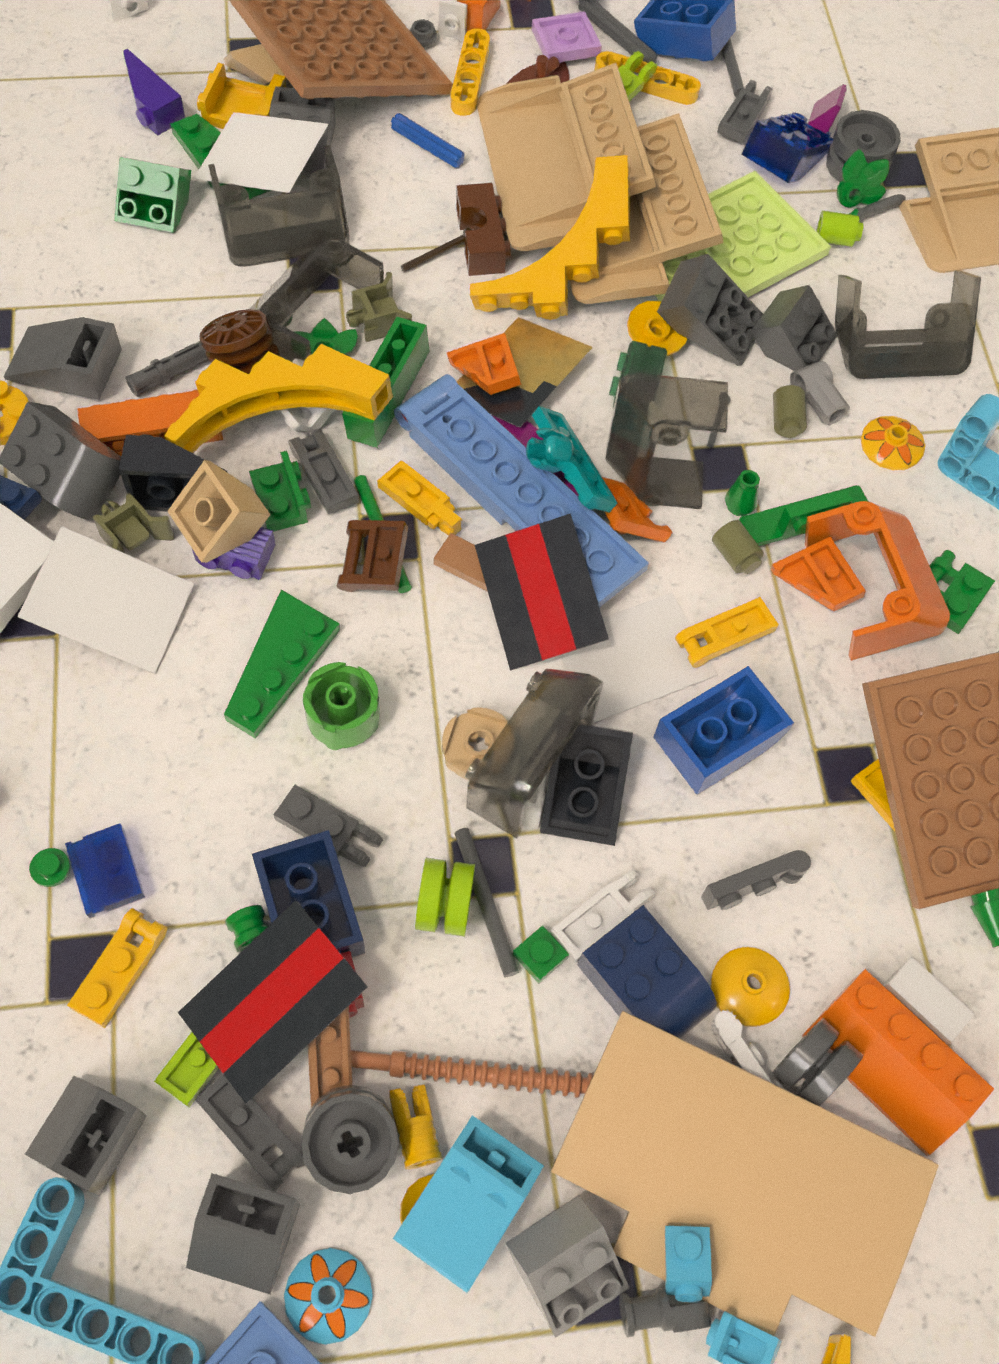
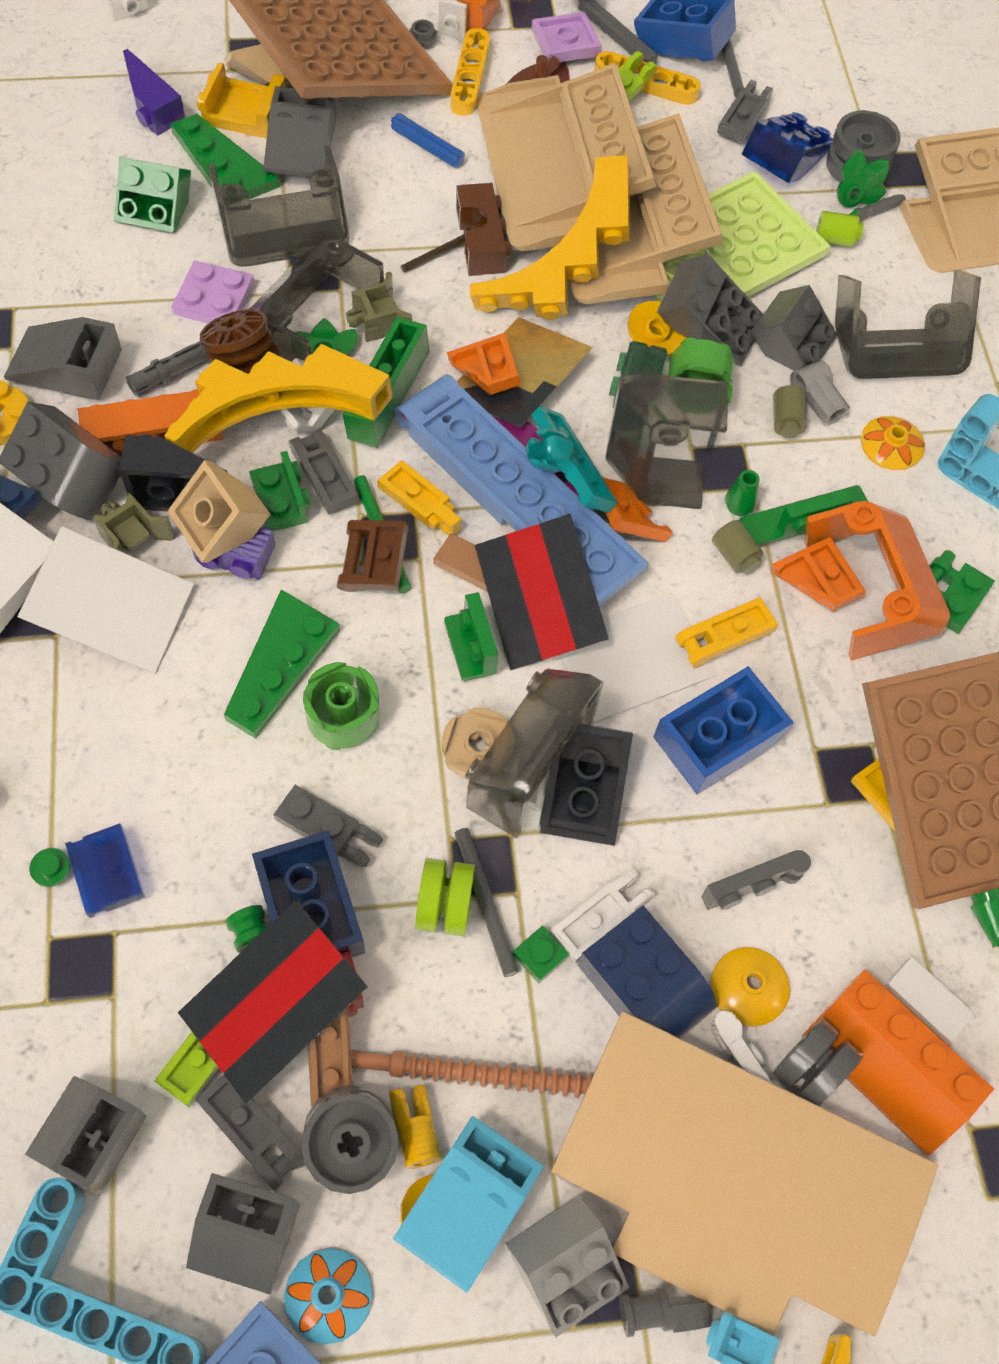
yellow plate [67,908,167,1028] -> none
white sticker [194,112,328,193] -> none
medium azure bracket [665,1226,712,1302] -> none
magenta slope [808,84,847,133] -> none
none -> lavender plate [172,260,255,324]
none -> green bracket [444,592,498,681]
none -> bright green brick [666,338,734,415]

